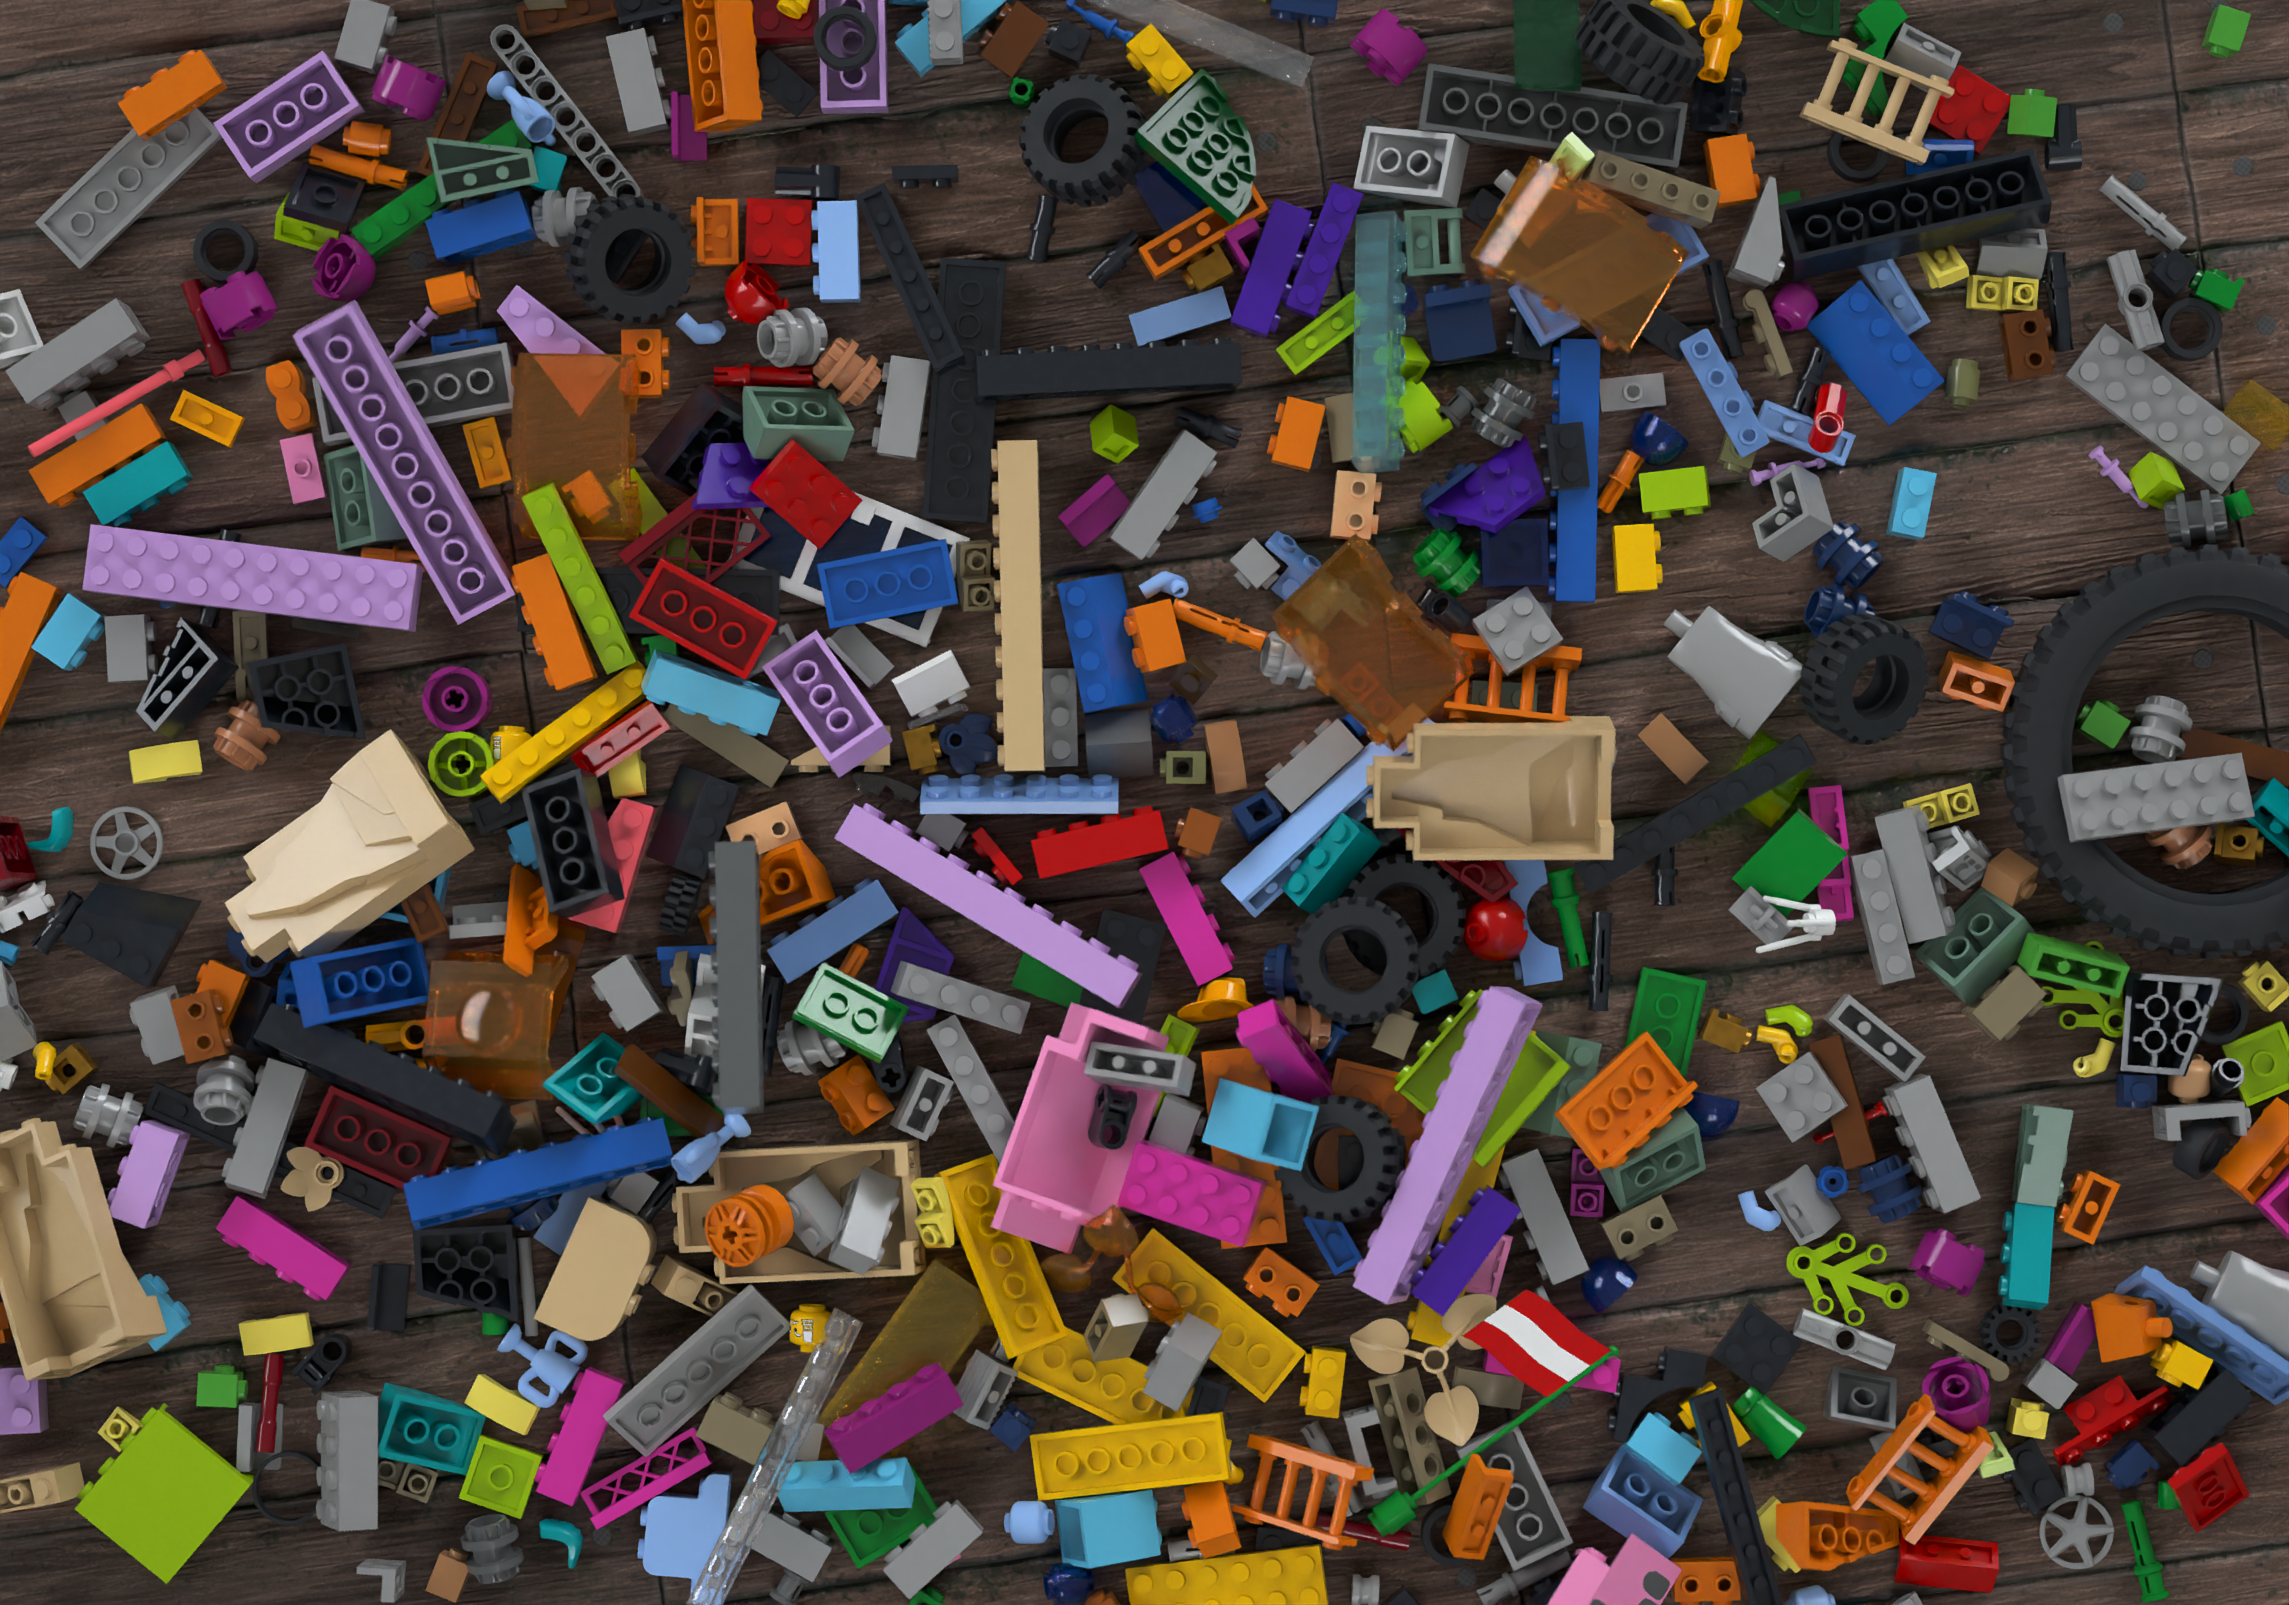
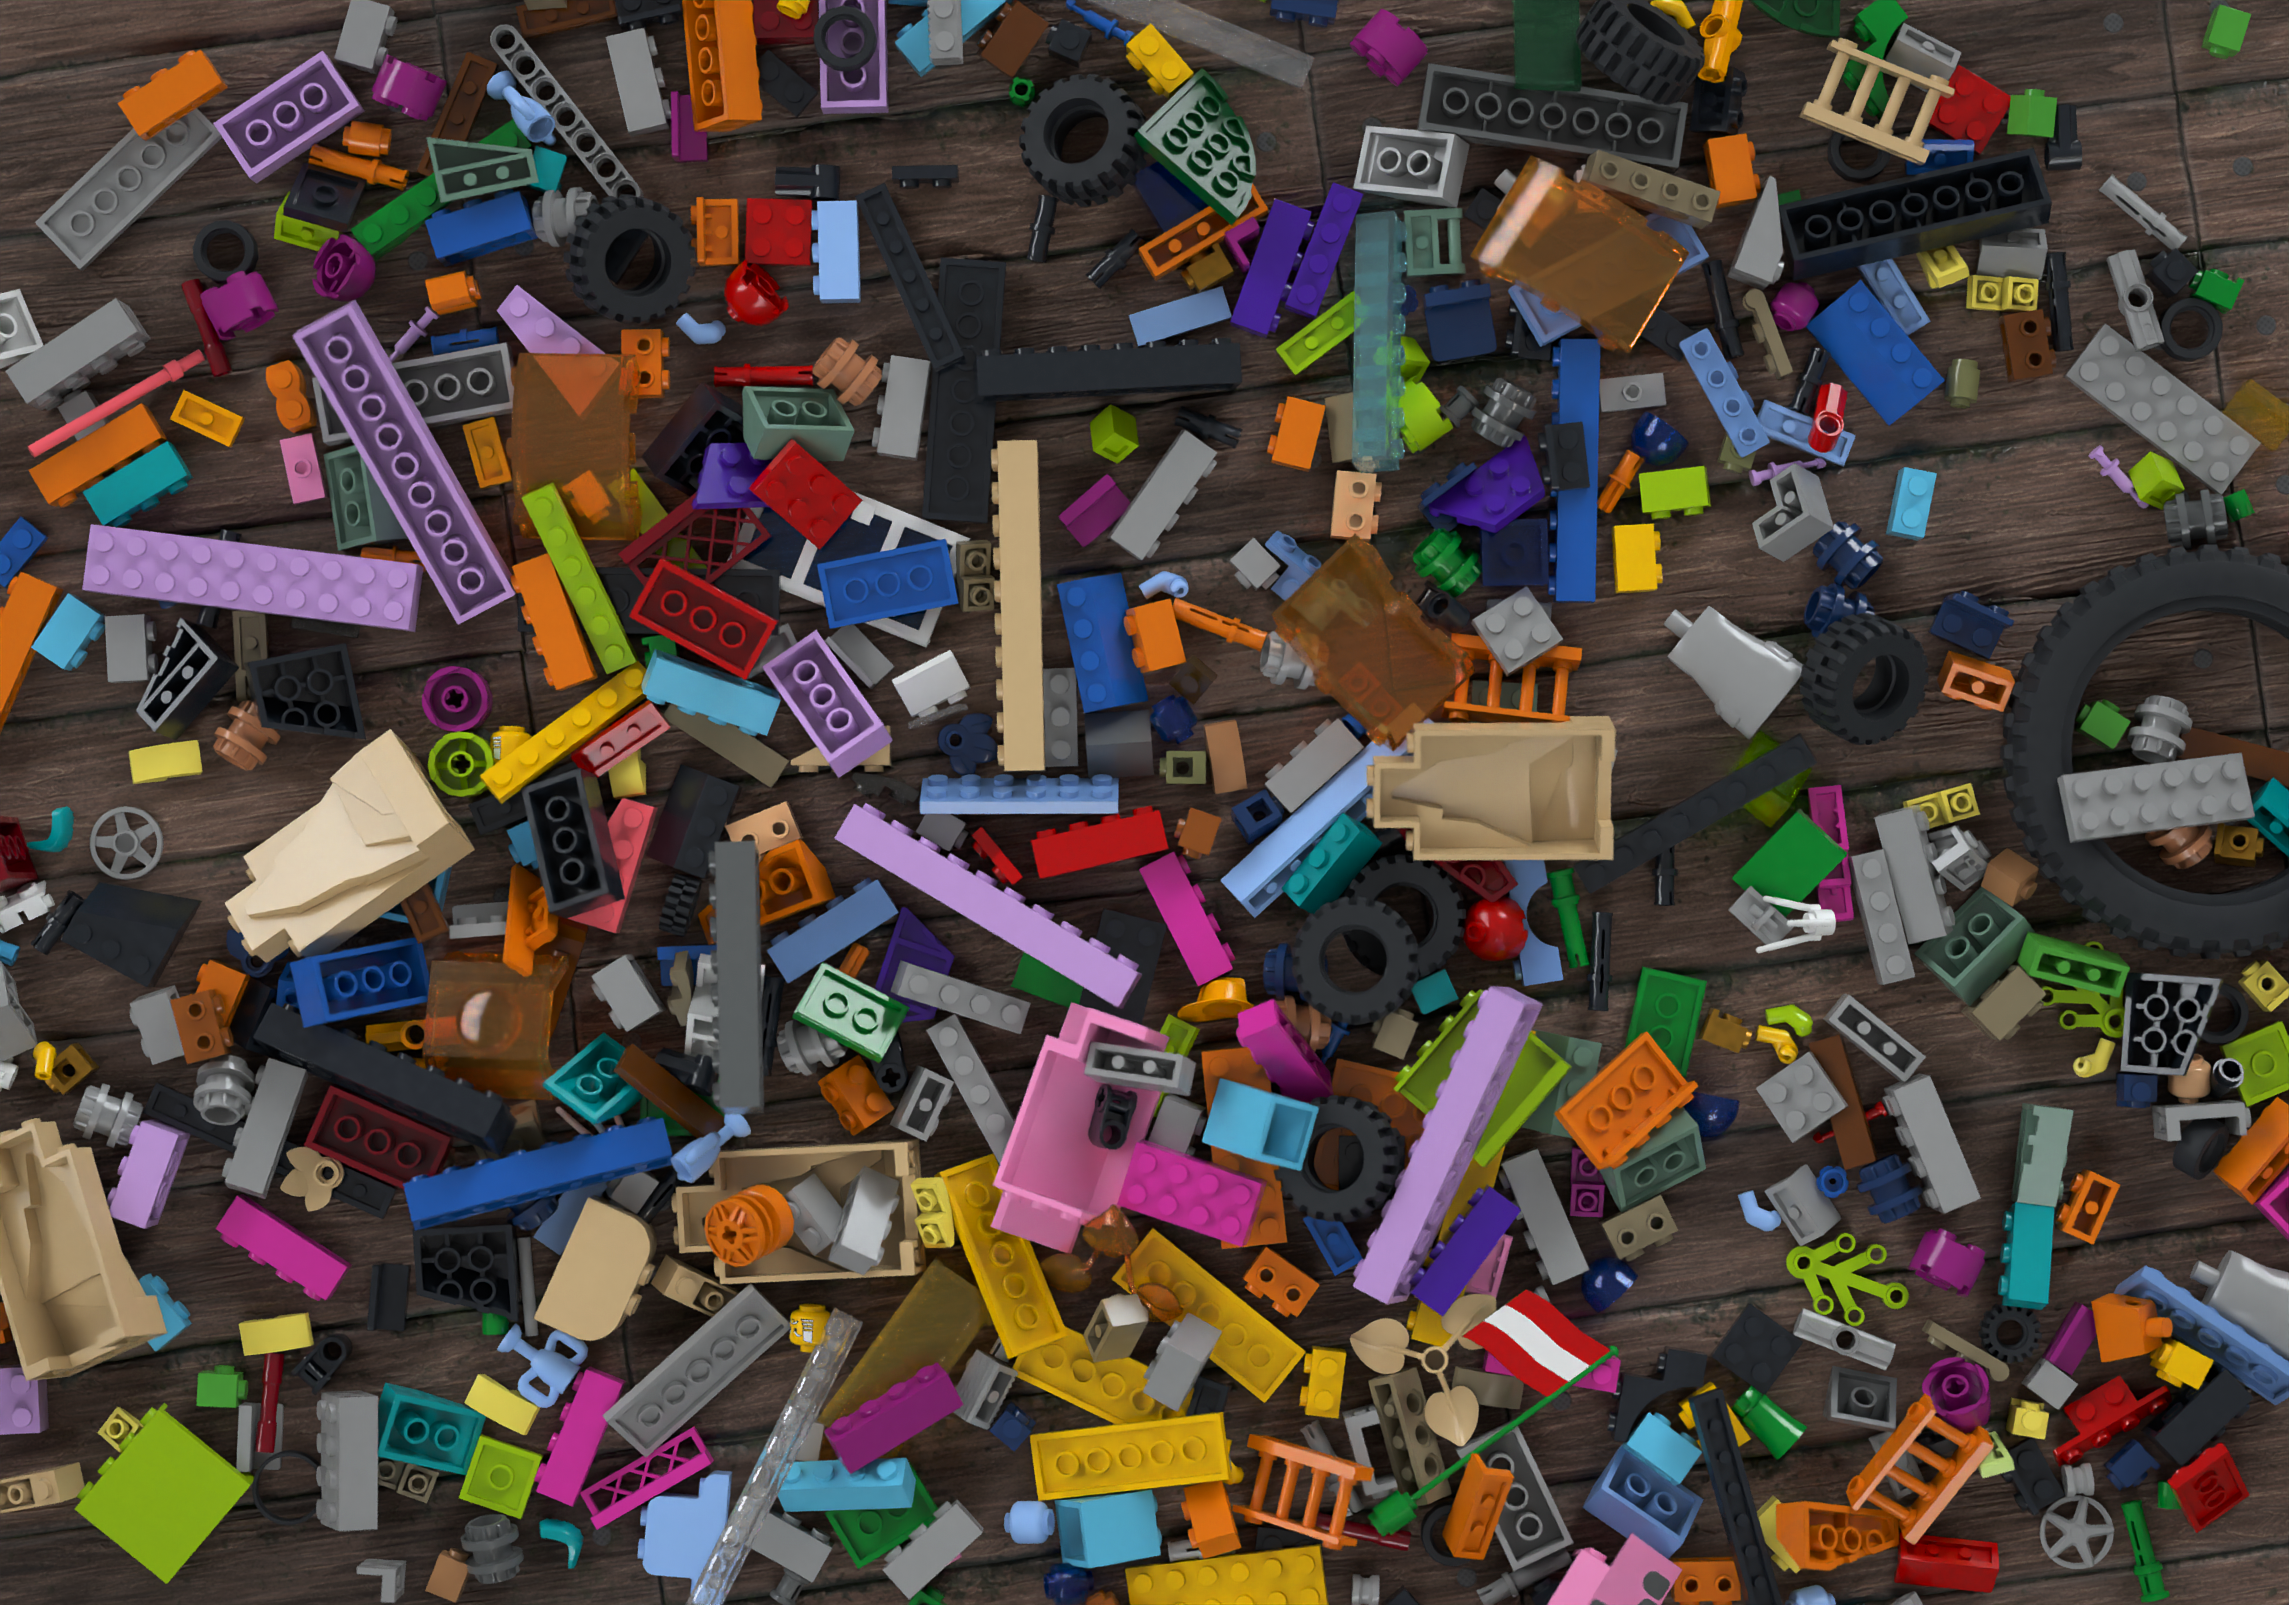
dark tan brick [695,1392,777,1465] -> none
light grey piece [757,307,828,367] -> none
pearl gold brick [902,724,942,775] -> none
blue plate [1191,497,1223,523] -> none
yellowish green plate [1544,132,1595,193] -> none
medium nougat slope [1638,713,1710,785] -> none

